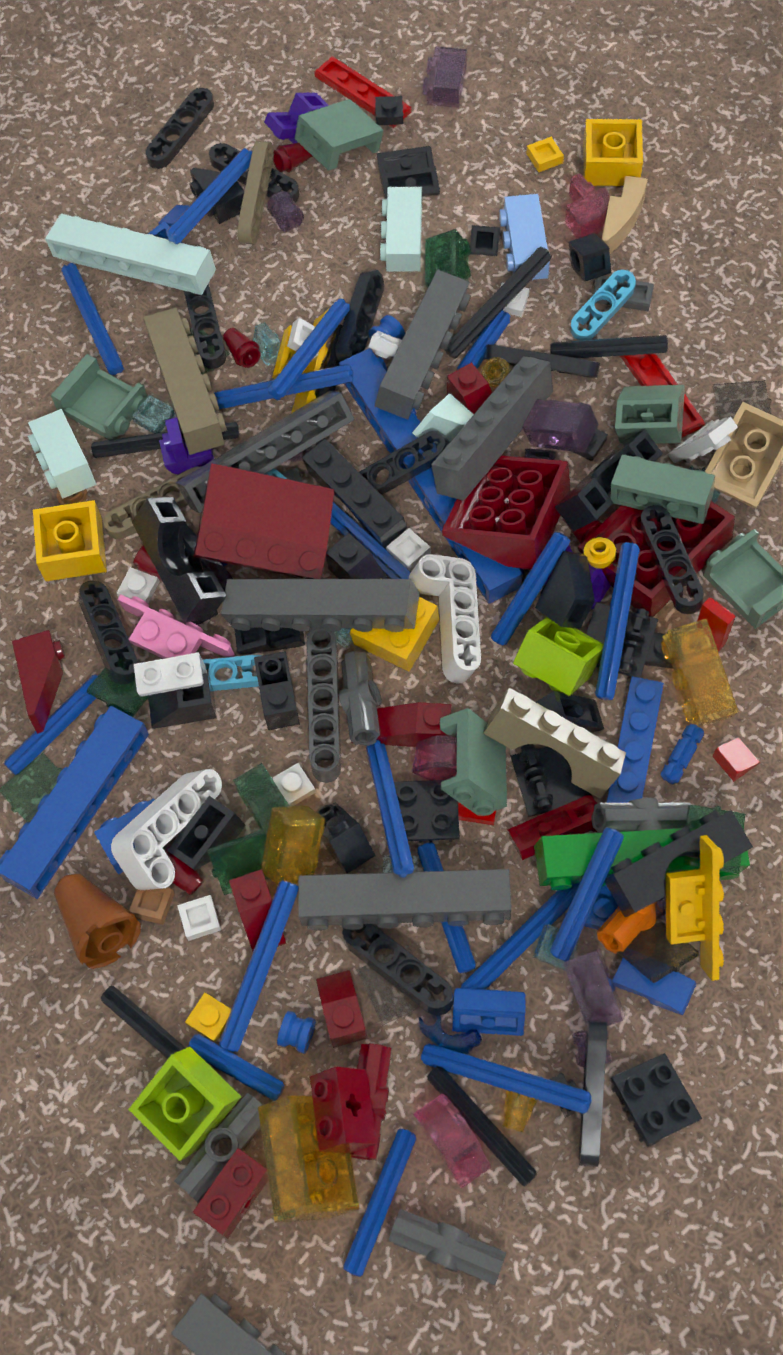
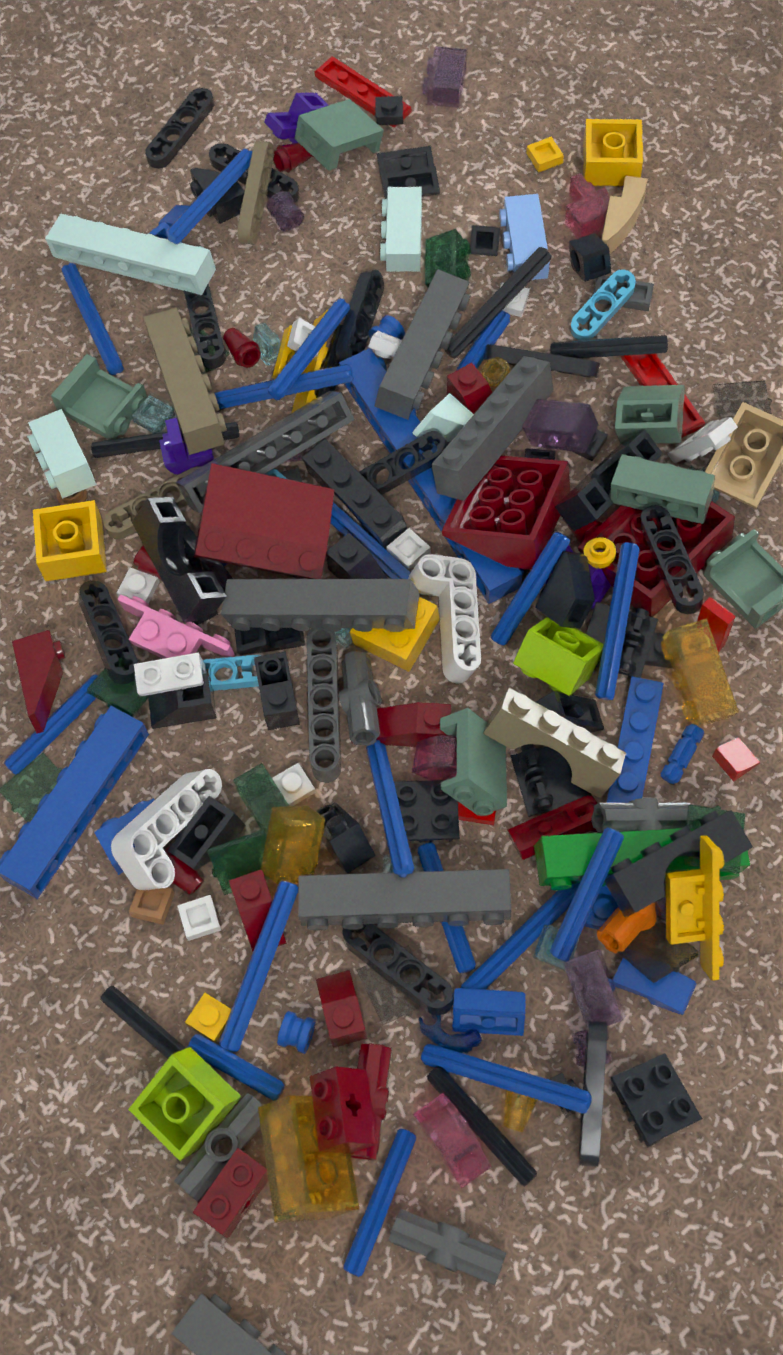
dark orange cone [54,874,141,969] -> none

